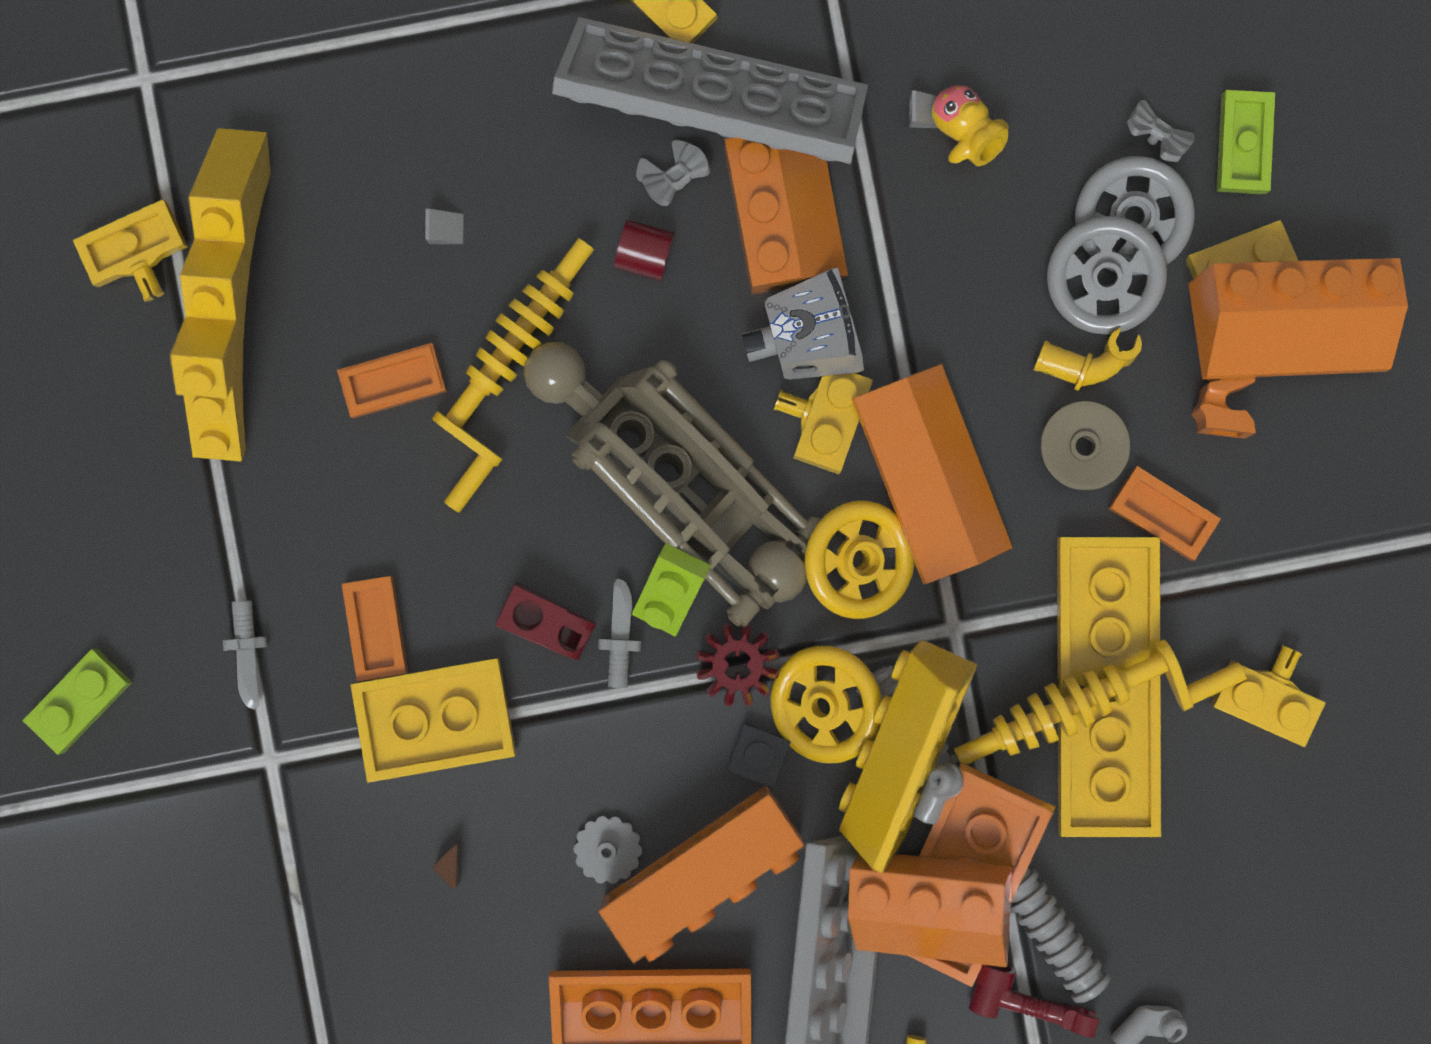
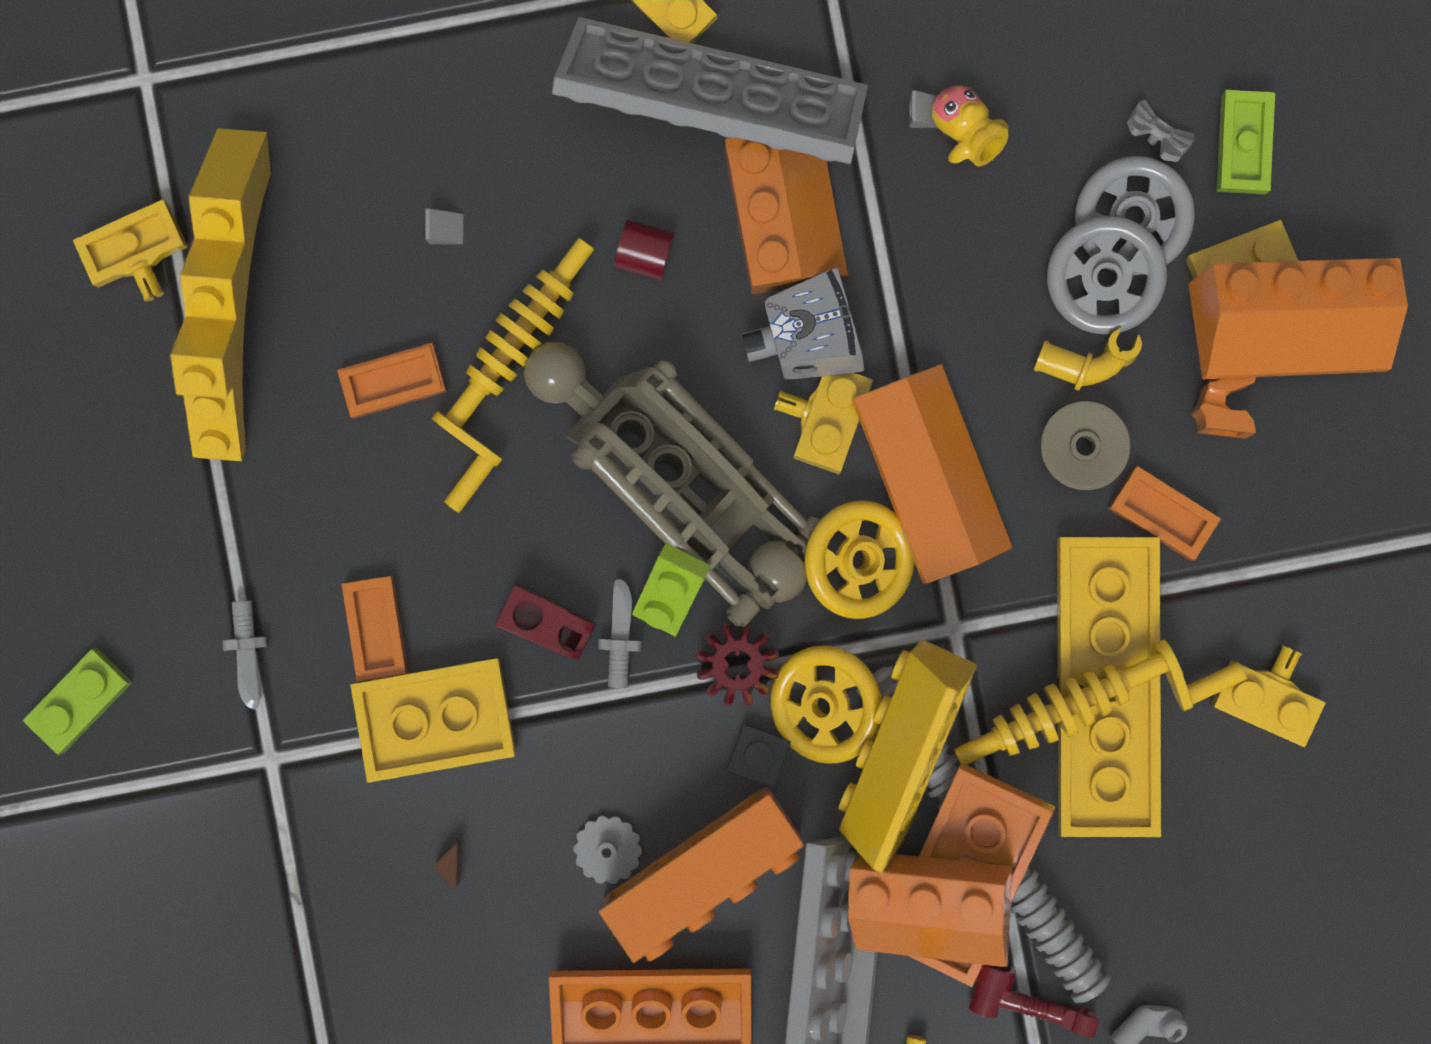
light grey piece [636,140,711,206] -> none
light grey arm [913,763,964,824] -> none

